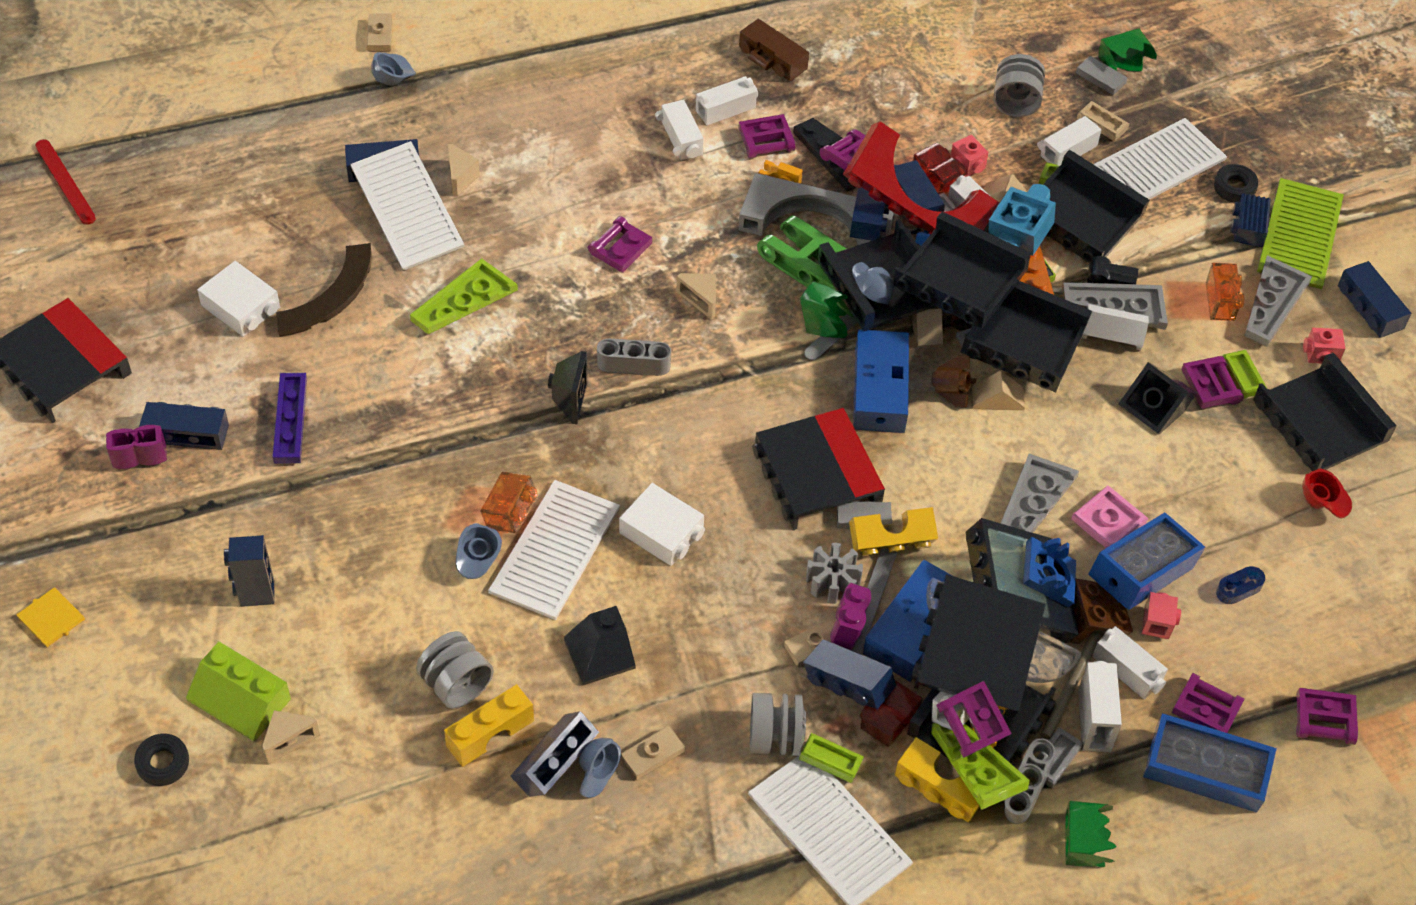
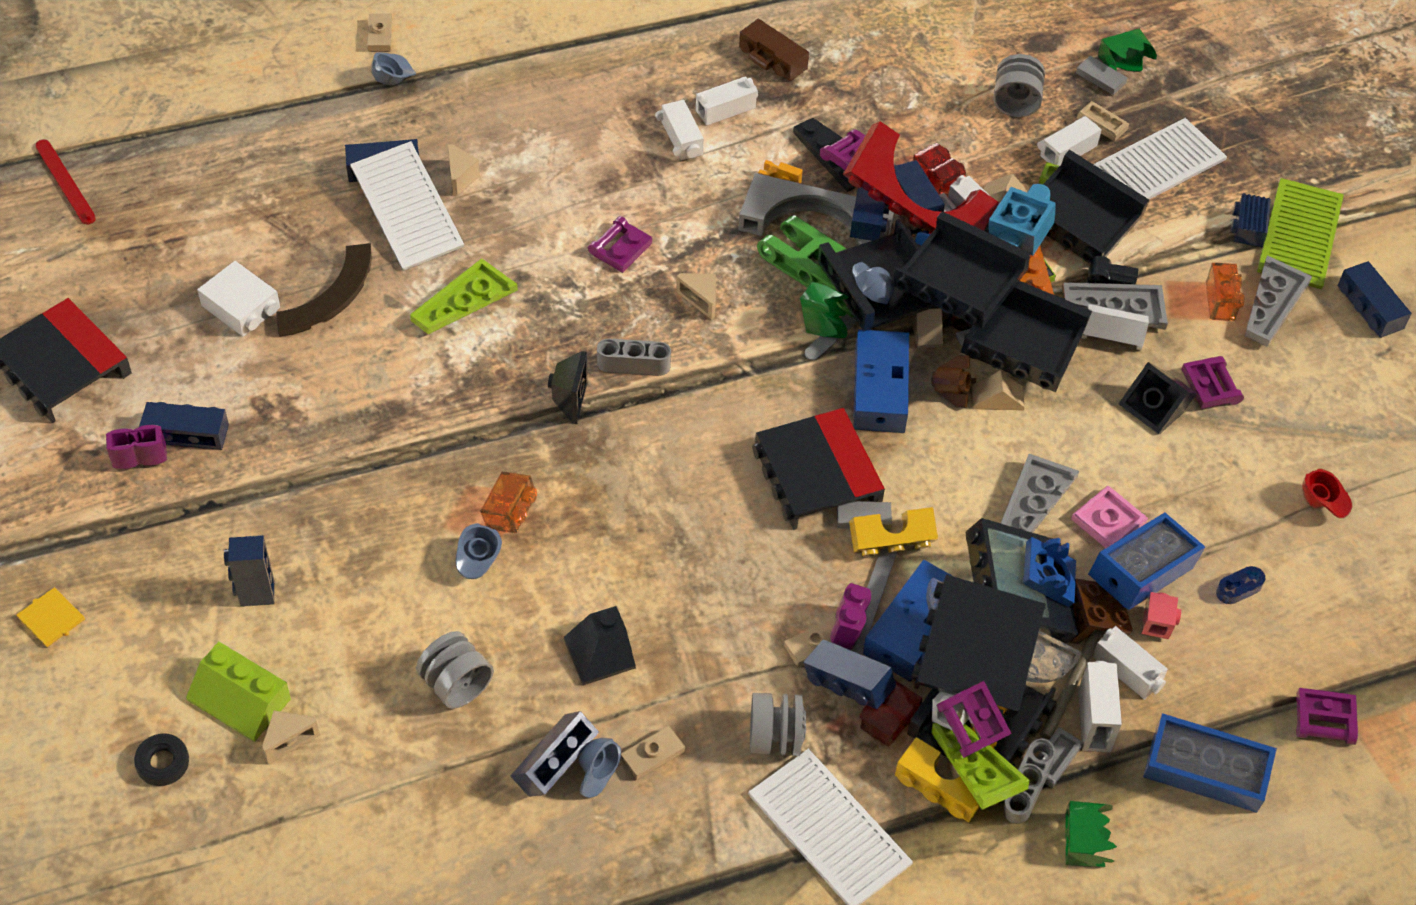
dark purple plate [273,373,307,464] -> none
yellow arch [444,684,534,767] -> none
white window [488,480,620,620] -> none
white brick [619,483,705,566] -> none
magenta plate [738,114,795,159] -> none
lime tile [799,733,864,783] -> none
light grey gear [806,543,863,604] -> none
coral brick [950,134,989,177] -> none
magenta plate [1172,673,1245,733] -> none
black tyre [1214,164,1258,202] -> none
lime tile [1223,350,1267,398] -> none
black panel [1253,353,1397,471] -> none
coral brick [1303,327,1346,364] -> none

